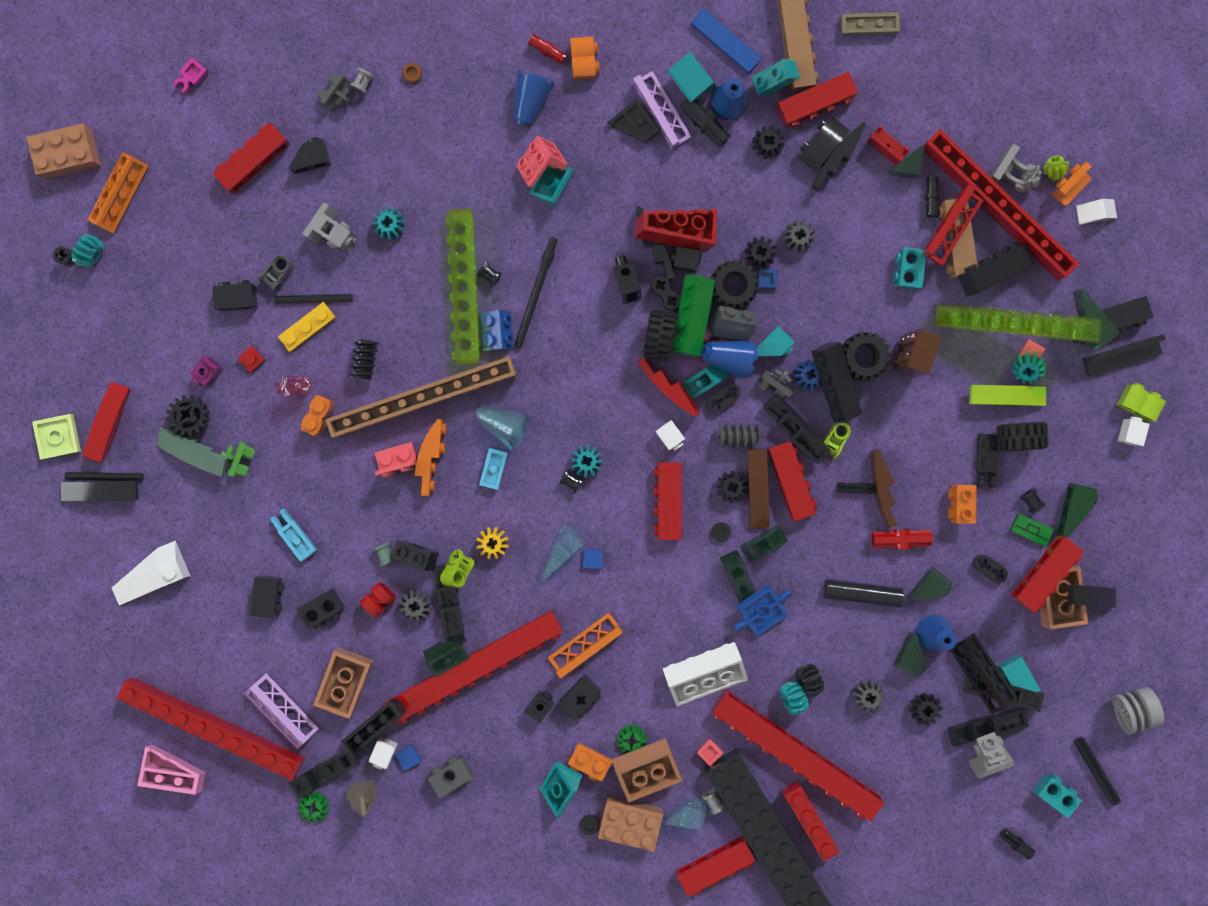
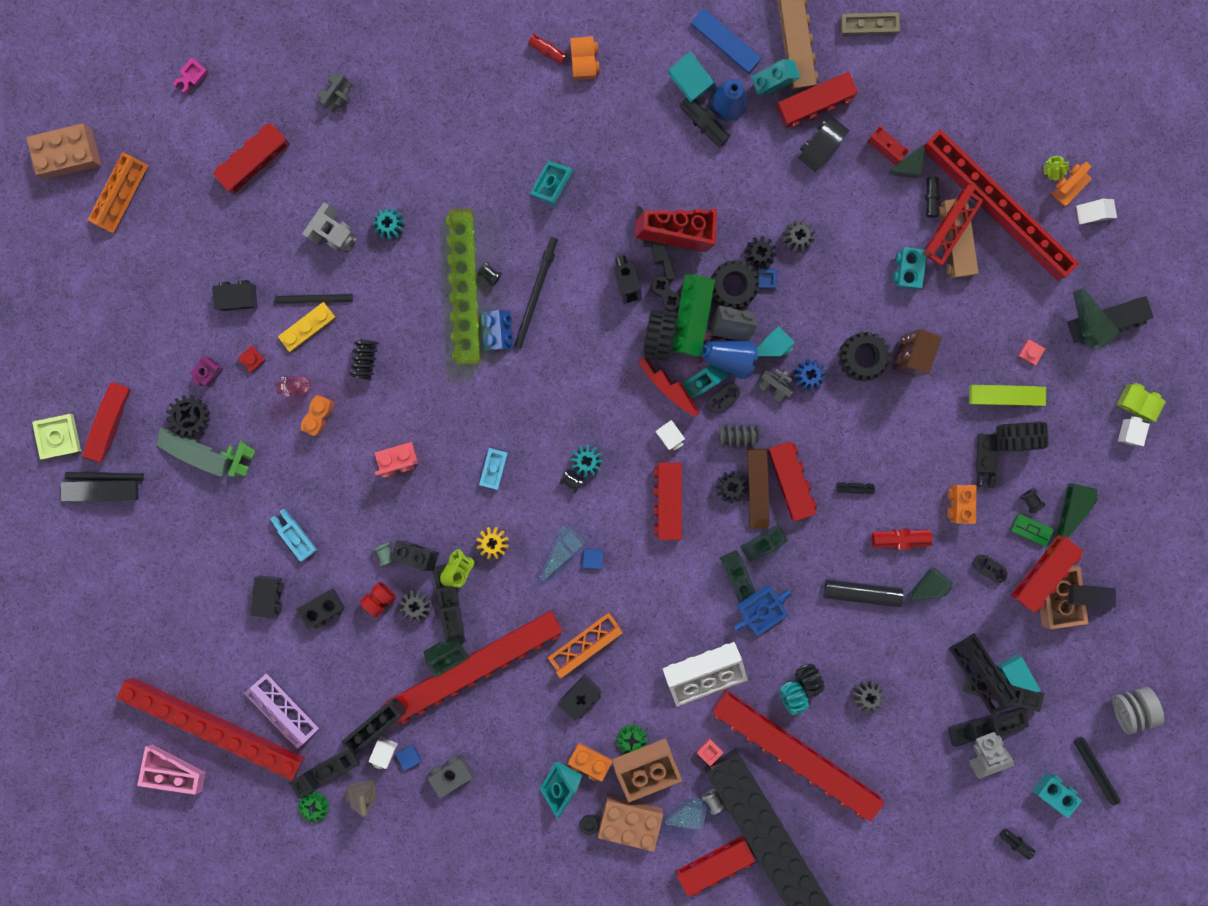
black bush [53,247,76,267] -> none
teal gear [71,234,104,268] -> none
white wedge [112,541,190,605] -> none
dark grey piece [258,255,294,293] -> none
black slope [289,137,331,175] -> none
nougat brick [313,647,374,719] -> none
medium nougat brick [325,356,517,438] -> none
light grey bush [350,68,374,94] -> none
dark orange tile [402,63,422,84] -> none
orange slope [415,419,447,496] -> none
clear light blue cone [475,405,531,451] -> none
blue cone [513,69,555,127] -> none
coral bracket [516,135,568,188] -> none
black brick [525,690,554,723] -> none
black wing [607,99,660,143] -> none
lavender fence [633,71,691,149] -> none
black brick [670,247,700,272] -> none
black tile [711,522,731,542] -> none
black gear [752,126,785,159] -> none
black slope [762,393,831,464] -> none
red brick [781,780,840,862] -> none
black slope [811,122,866,191] -> none
black brick [811,342,863,423] -> none
lime piece [823,422,851,460] -> none
reddish brown slope [871,449,897,528] -> none
clear green slope [893,631,926,679] -> none
black gear [908,692,943,726] -> none
blue cone [915,614,956,652] -> none
clear neon green brick [934,304,1102,342] -> none
black brick [957,242,1035,297] -> none
light grey tile [990,144,1042,193] -> none
teal gear [1012,351,1047,384] -> none
black fence [1082,334,1166,376] -> none

